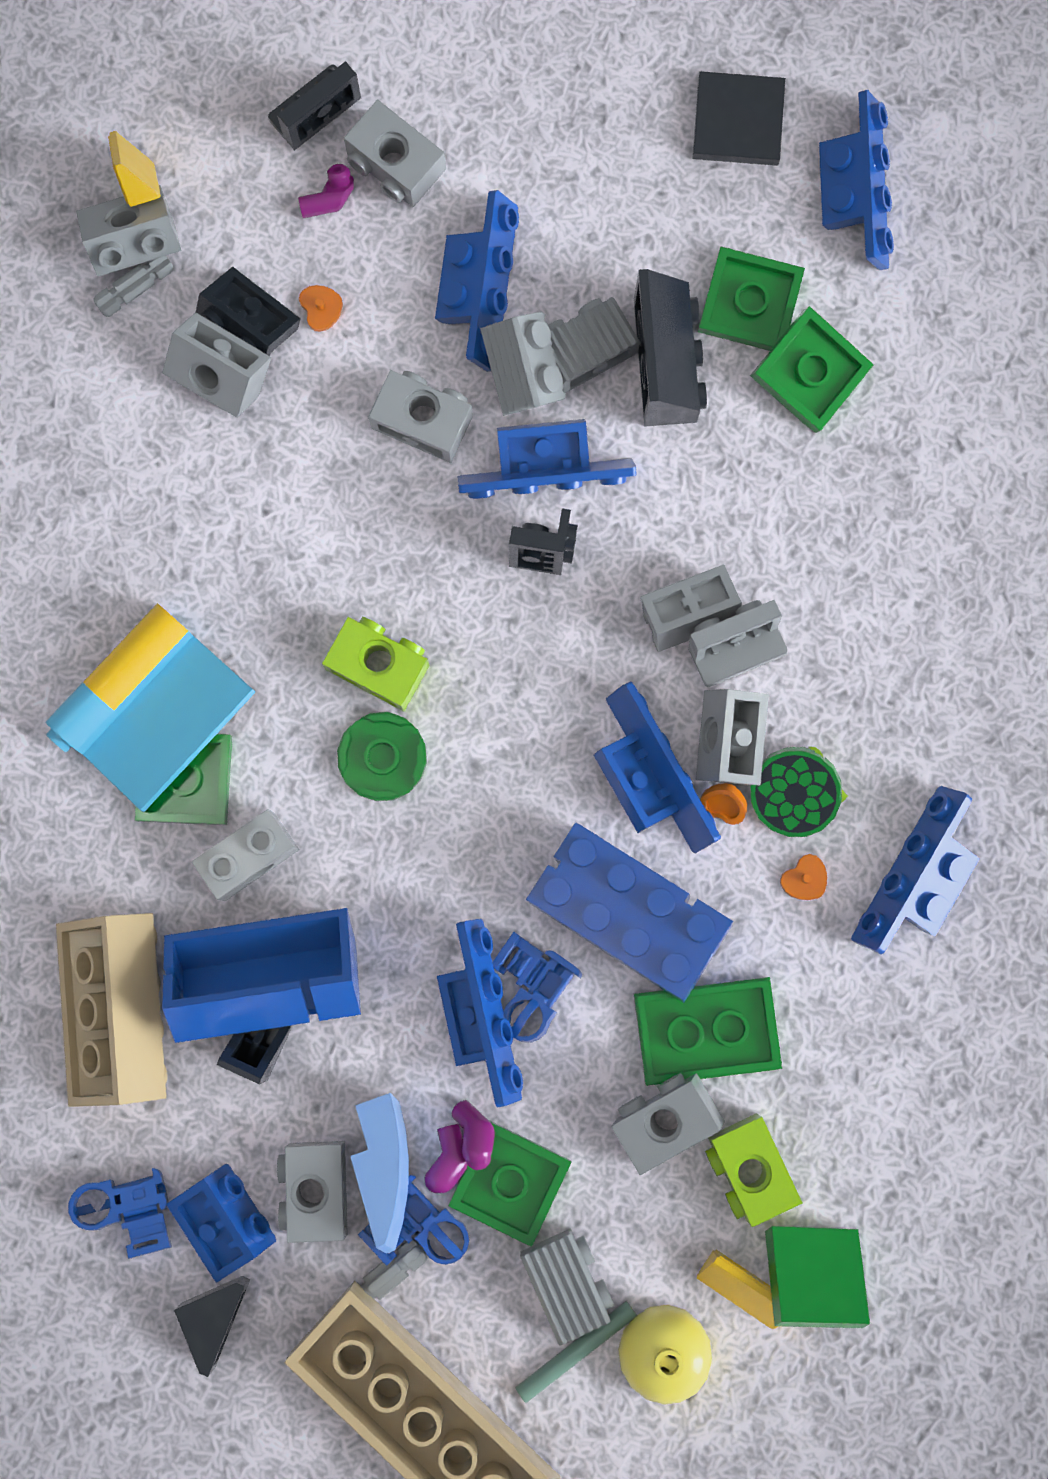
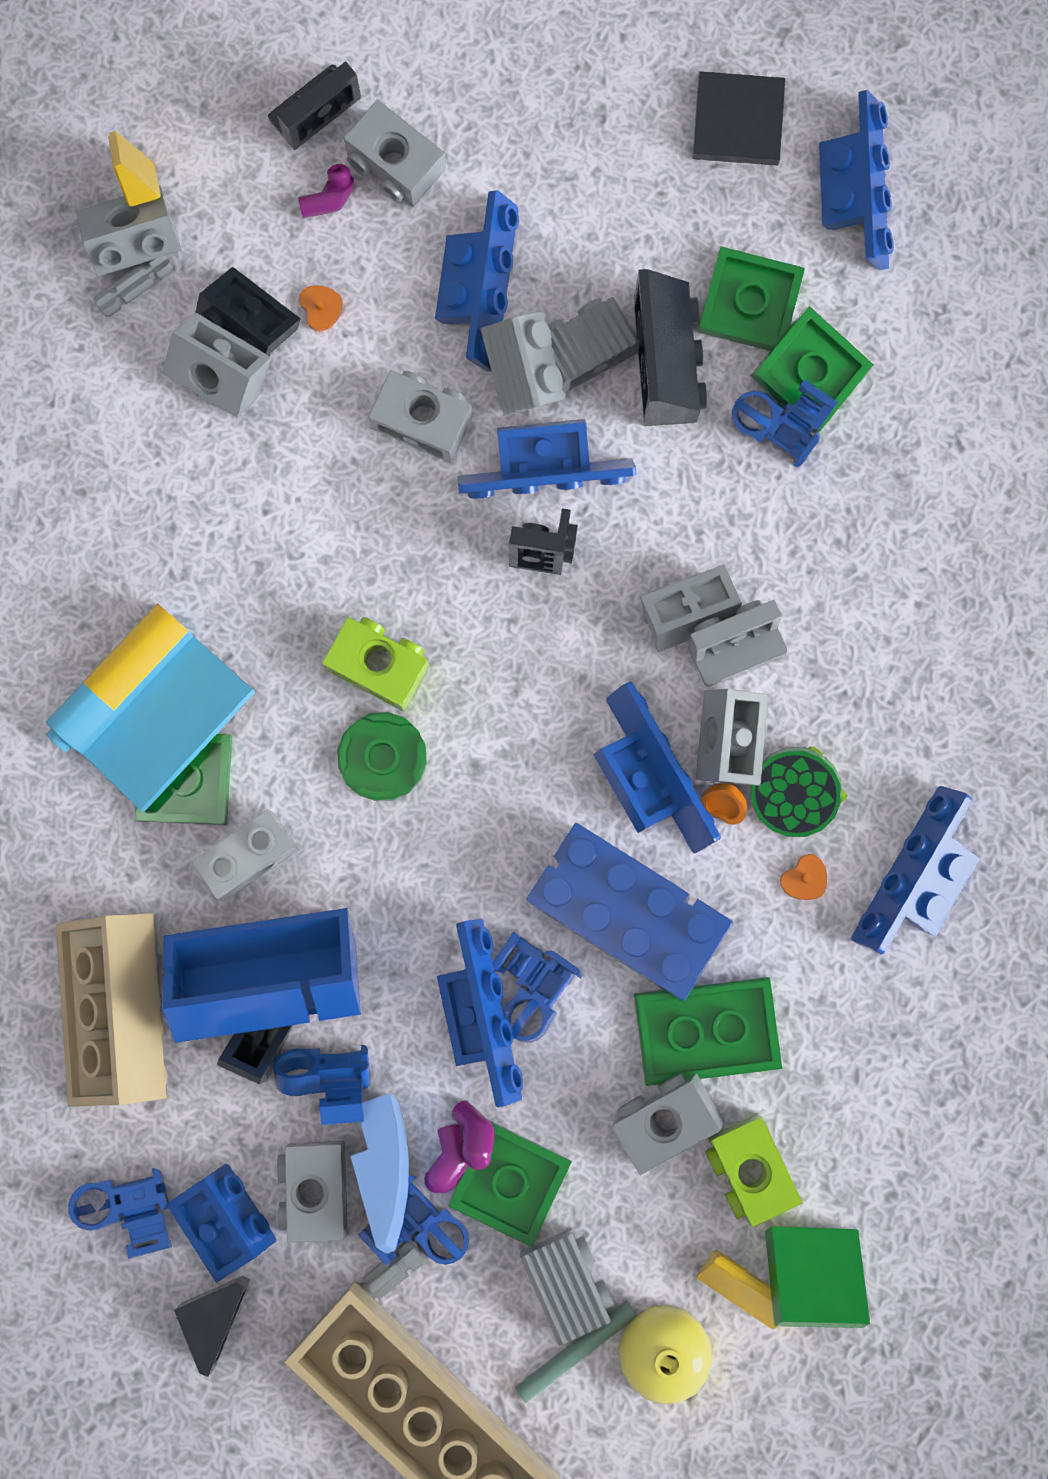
none -> blue piece [273,1045,370,1125]
none -> blue piece [732,379,838,467]

